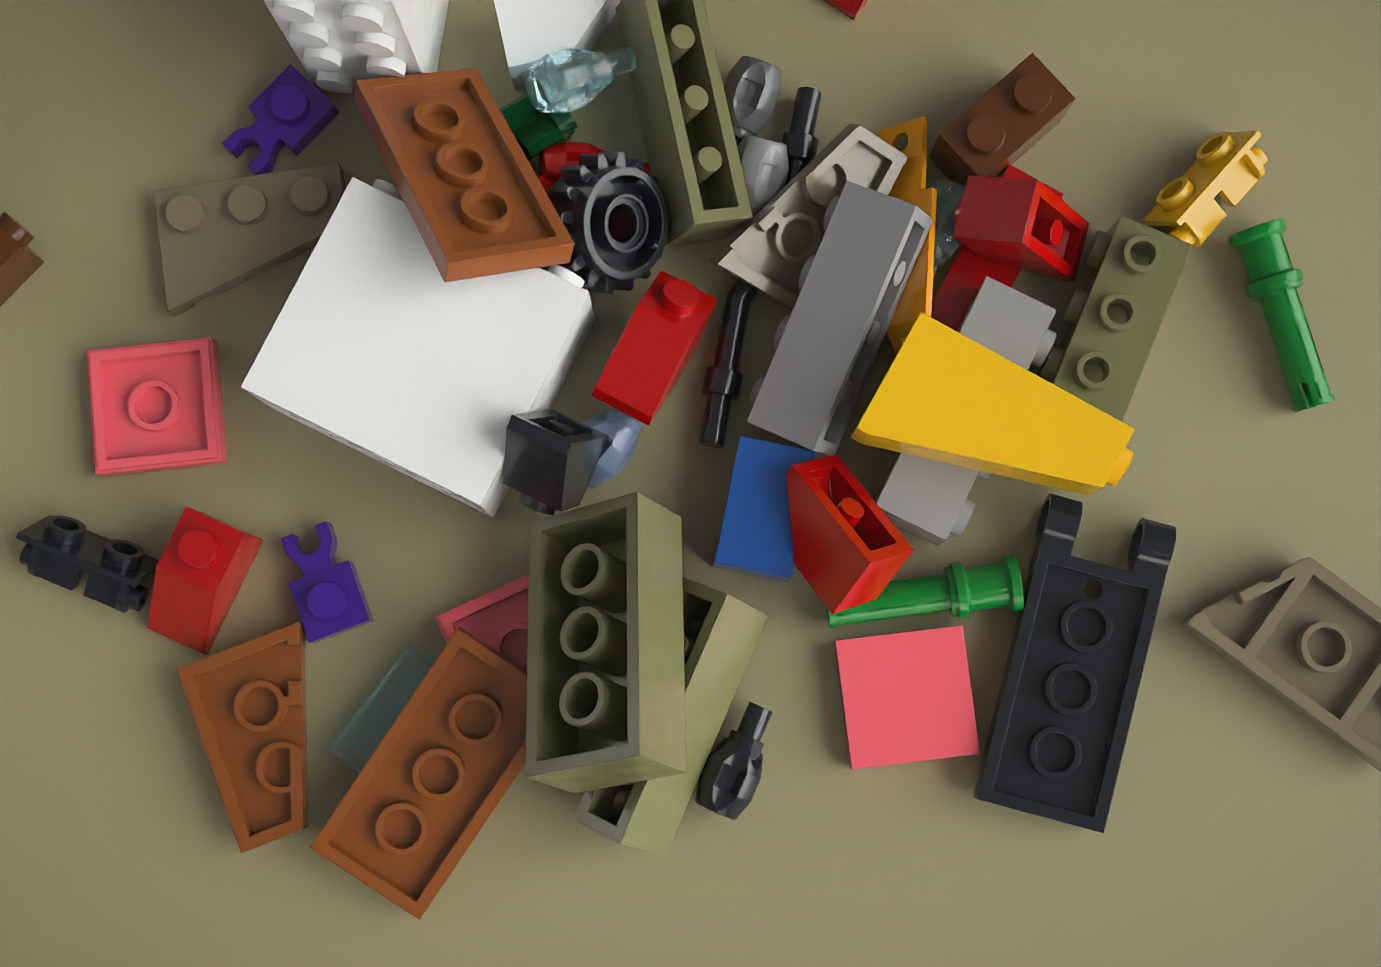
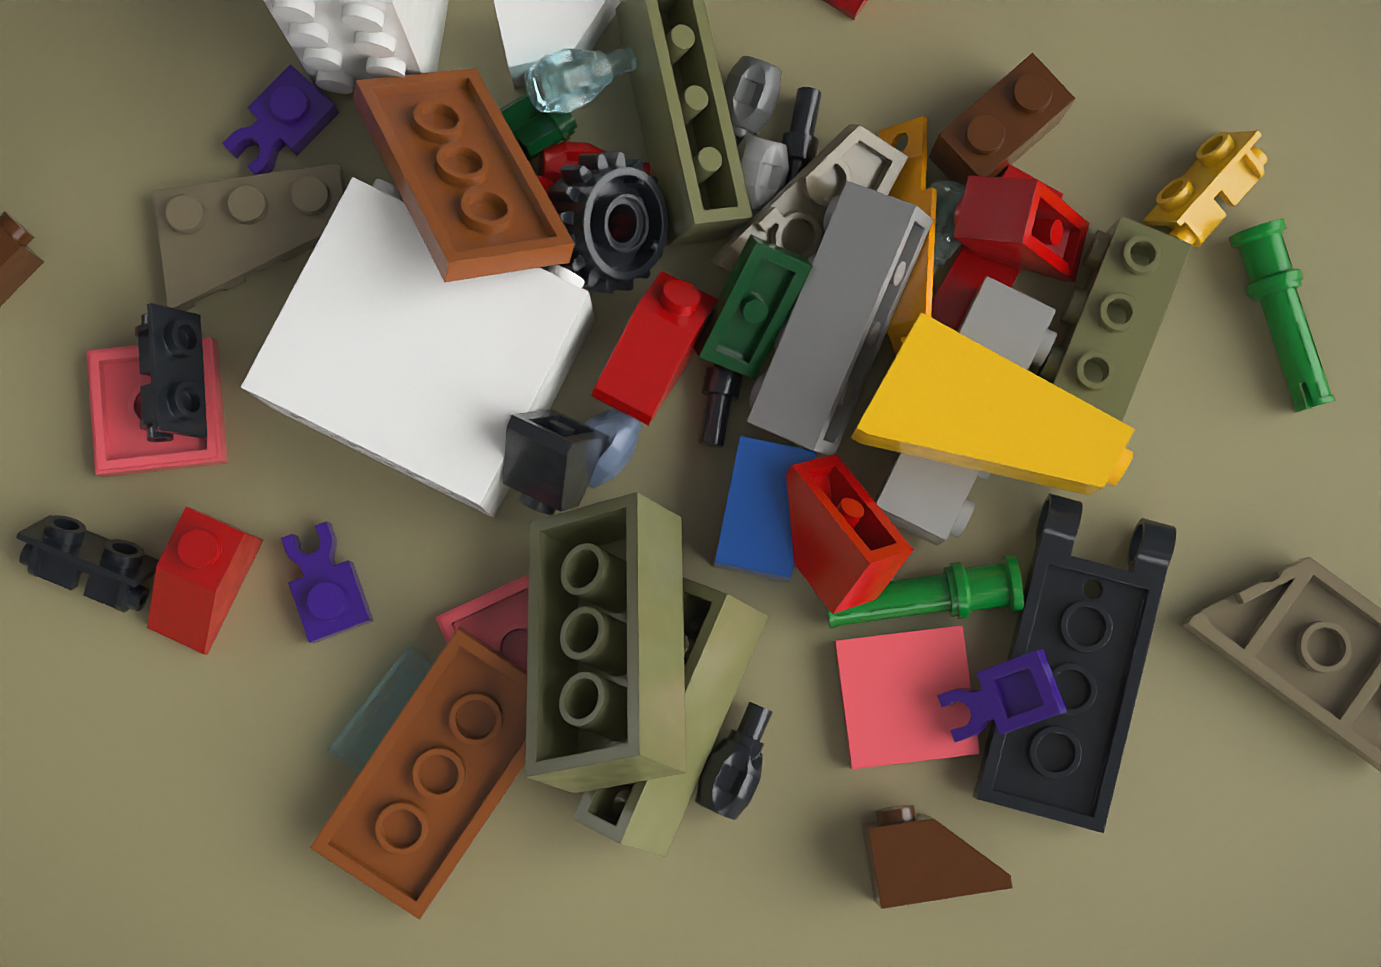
dark orange wing [176,622,309,853] -> none
none -> black hinge [135,303,207,442]
none -> dark green plate [693,234,813,379]
none -> reddish brown slope [861,805,1013,909]
none -> dark purple plate [937,649,1067,742]

